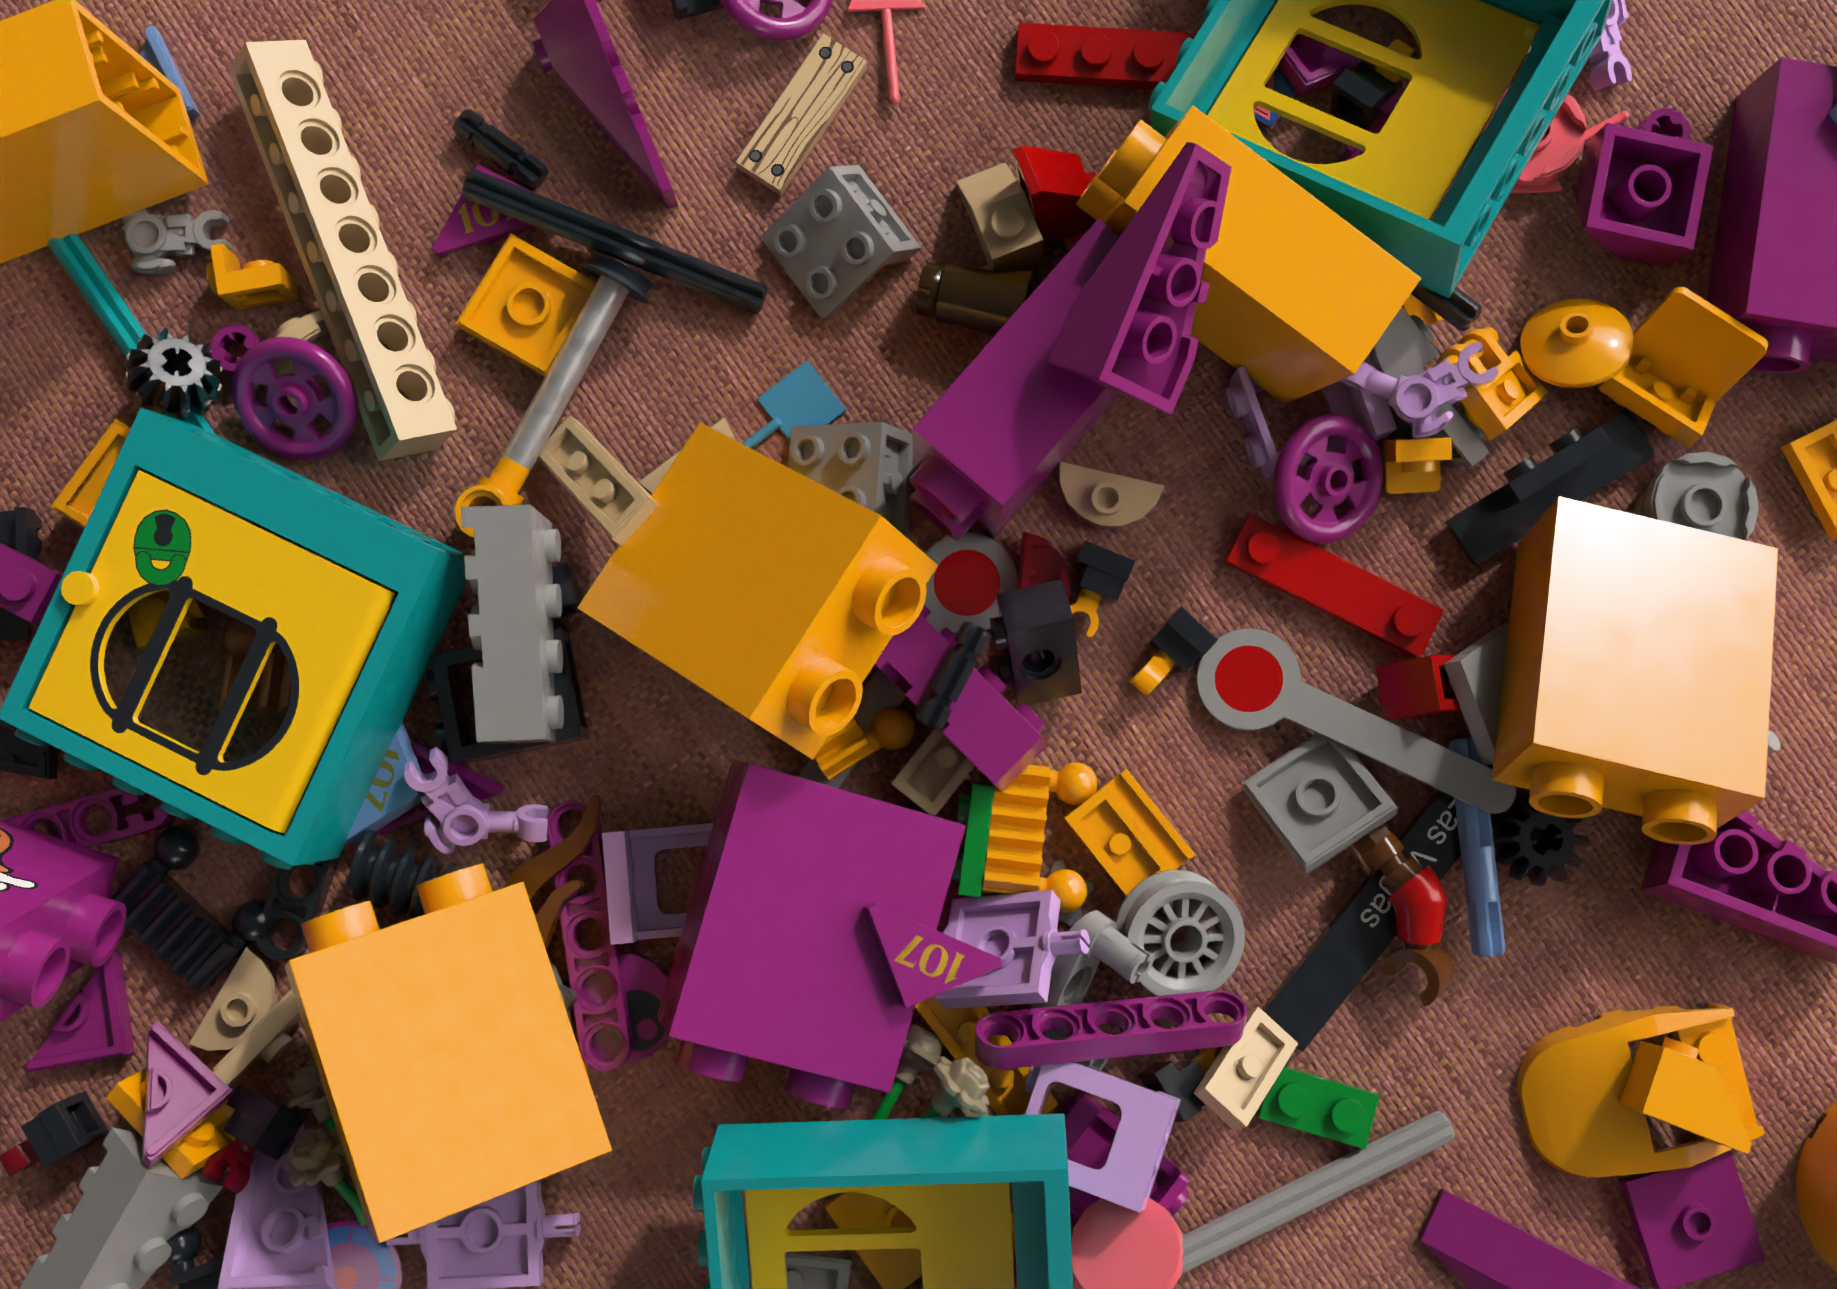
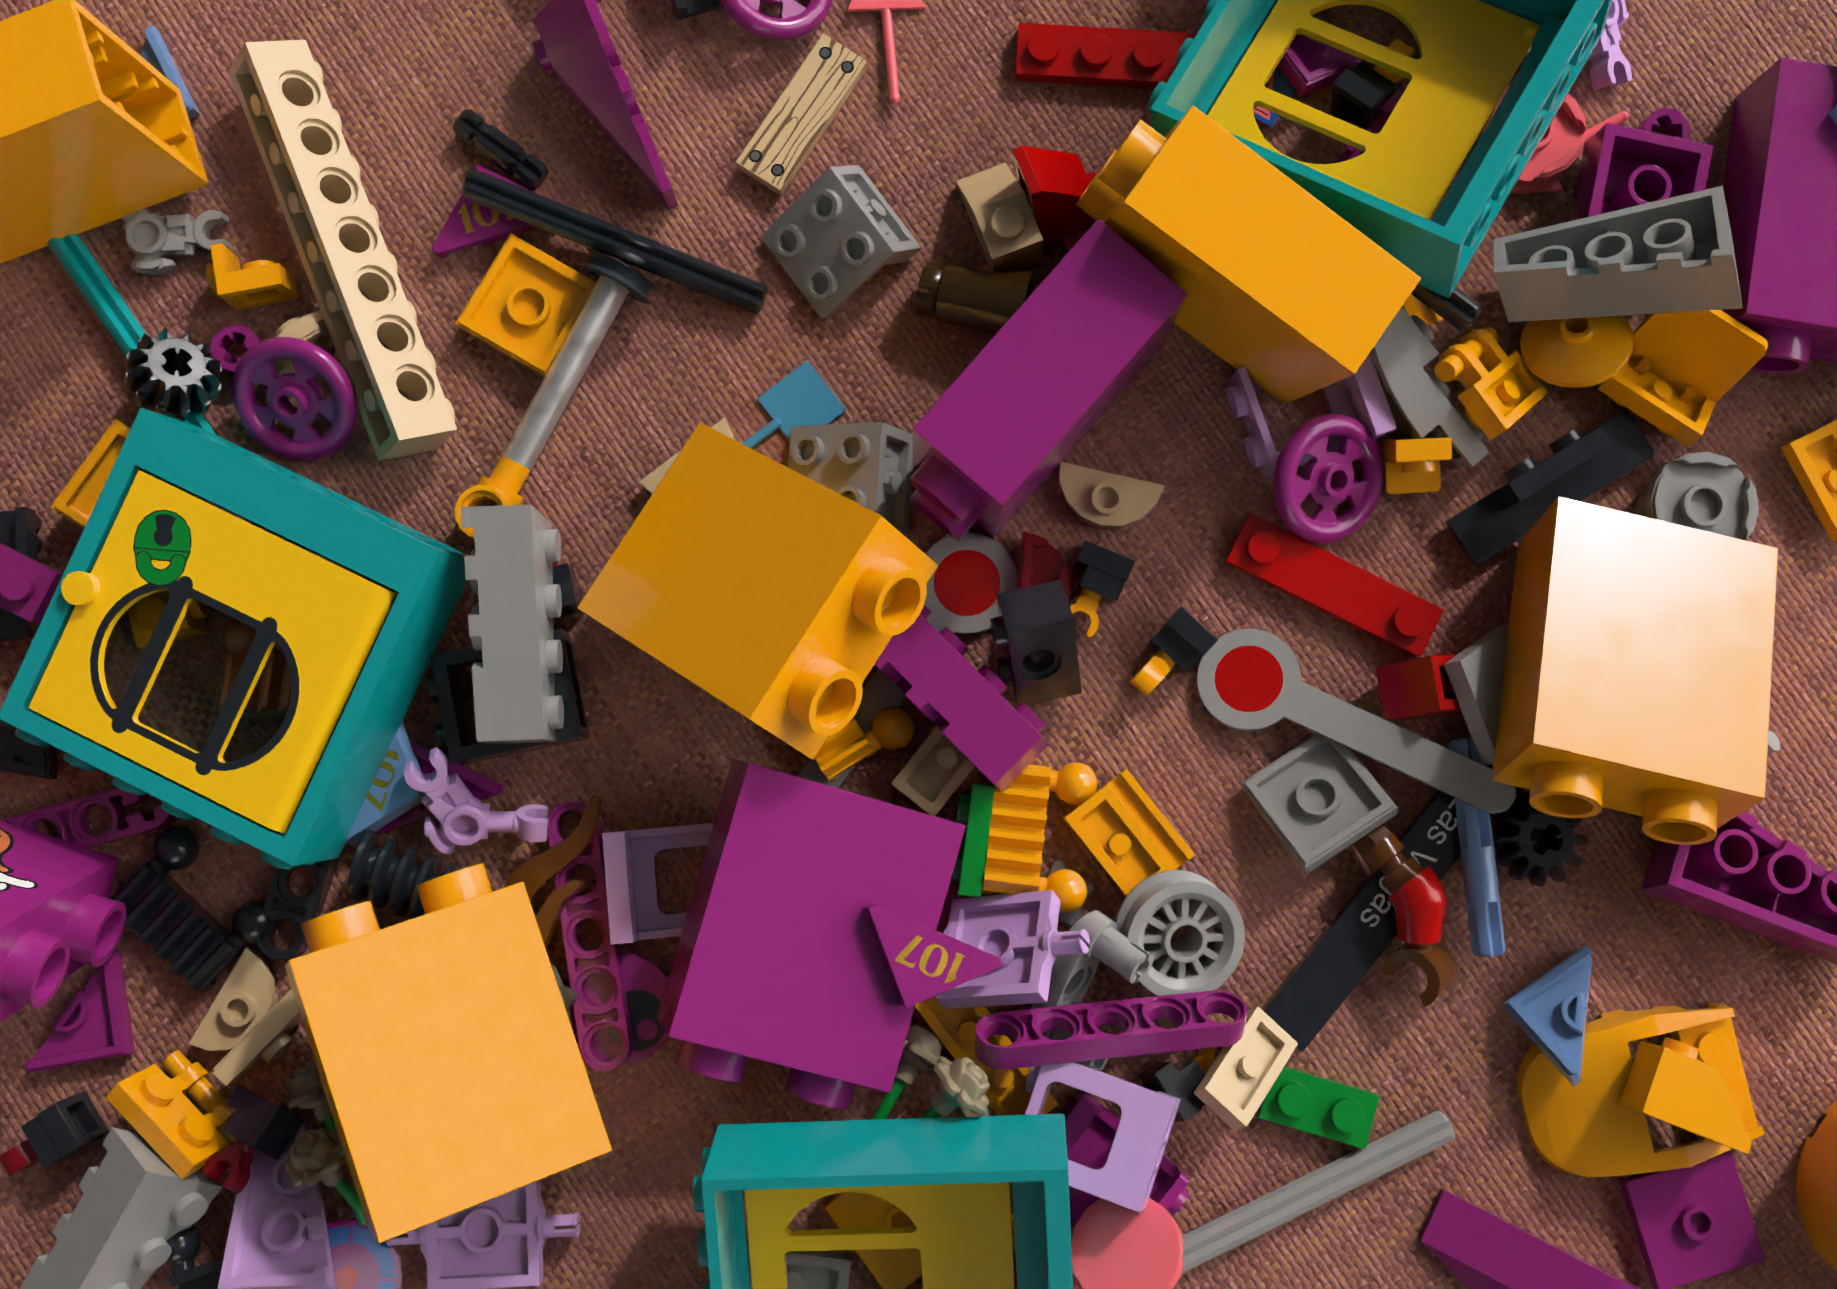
tile [142,1021,233,1169] -> none
tan tile [538,415,659,546] -> none
black axle [916,621,990,730] -> none
magenta wedge [1048,142,1232,415] -> none
lavender piece [1340,342,1499,439] -> none
none -> light grey wedge [1493,186,1743,322]
none -> medium blue tile [1504,945,1592,1087]

